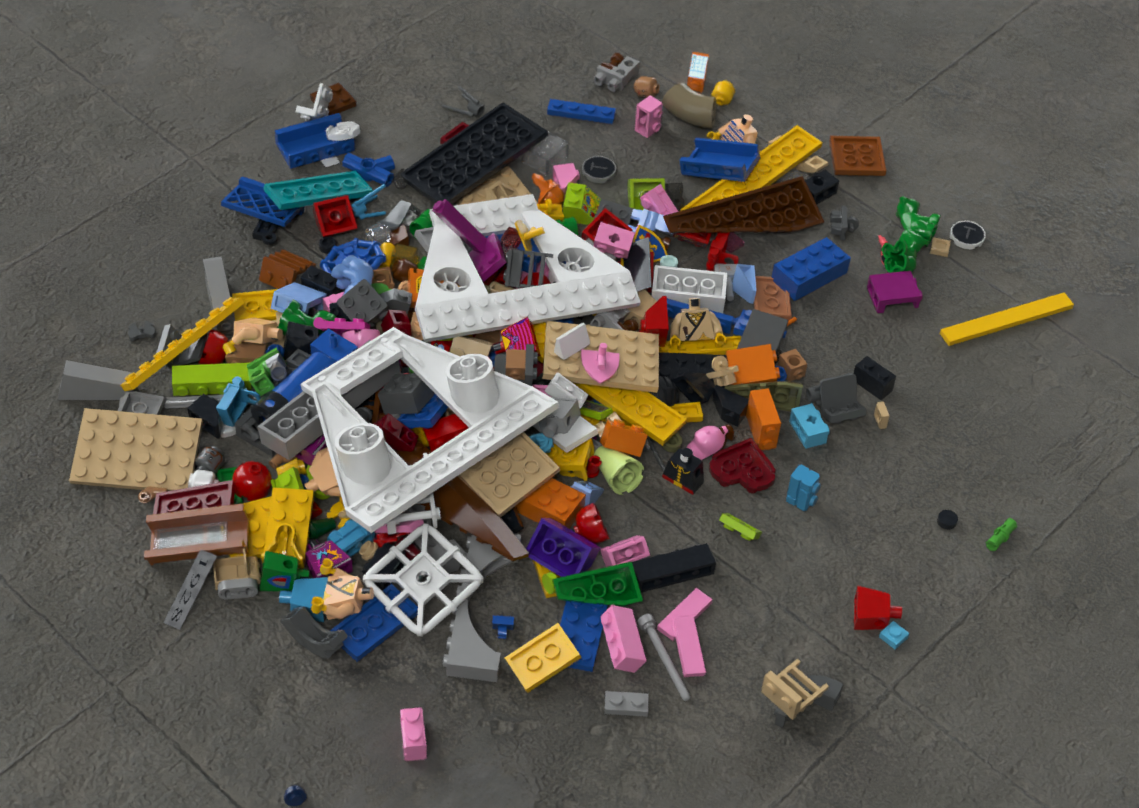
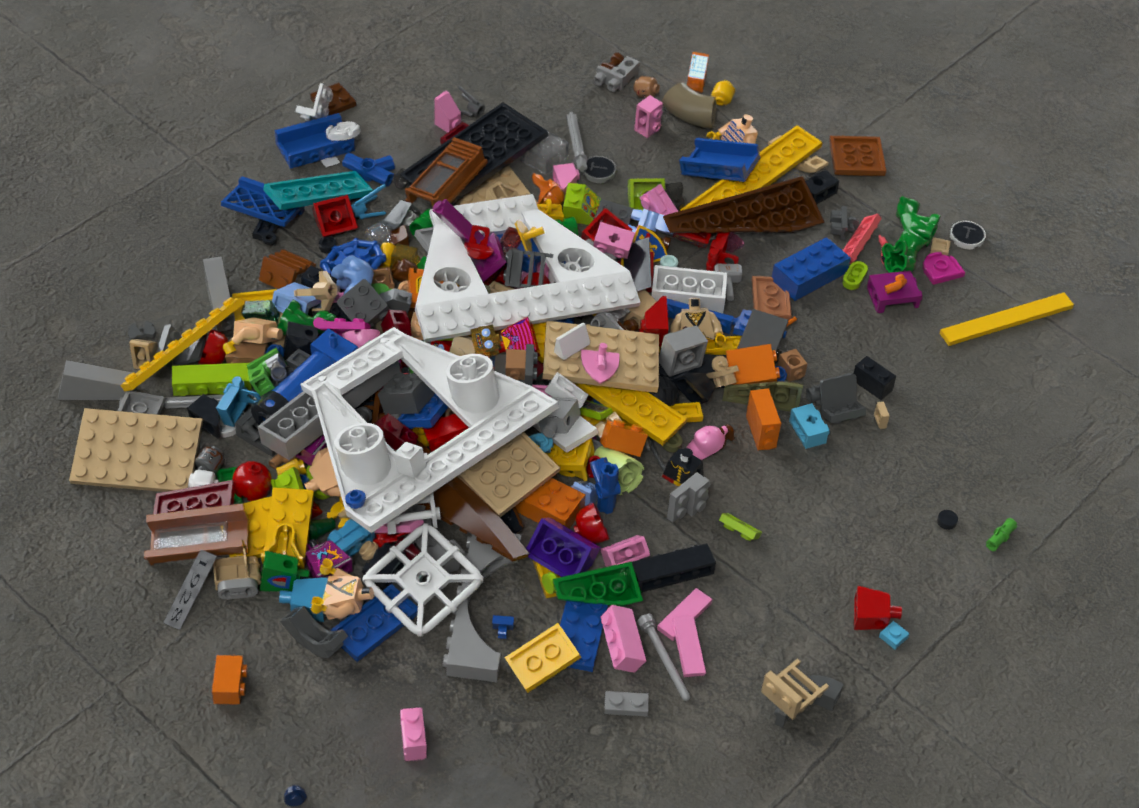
medium nougat arm [138,486,168,503] -> none
blue plate [547,99,616,124] -> none
dark red plate [709,438,775,493] -> none
black slope [713,385,749,427] -> none
light blue slope [732,264,757,304] -> none
dark azure brick [786,464,821,511] -> none
none -> tan slope [129,339,158,369]
none -> orange brick [212,655,248,704]
none -> clear green piece [241,300,280,327]
none -> tan piece [294,271,340,311]
none -> blue plate [345,490,366,509]
none -> white brick [394,442,426,478]
none -> dark orange piece [405,137,488,208]
none -> bright pink slope [435,91,461,133]
none -> red piece [464,225,493,260]
none -> clear yellow head [470,324,501,358]
none -> light grey axle [566,112,587,172]
none -> blue piece [589,457,621,514]
none -> light grey brick [659,325,708,377]
none -> light grey plate [667,472,711,523]
none -> lime plate [842,261,868,290]
none -> coral plate [843,214,881,264]
none -> orange arm [884,274,907,294]
none -> dark pink tile [922,252,965,285]

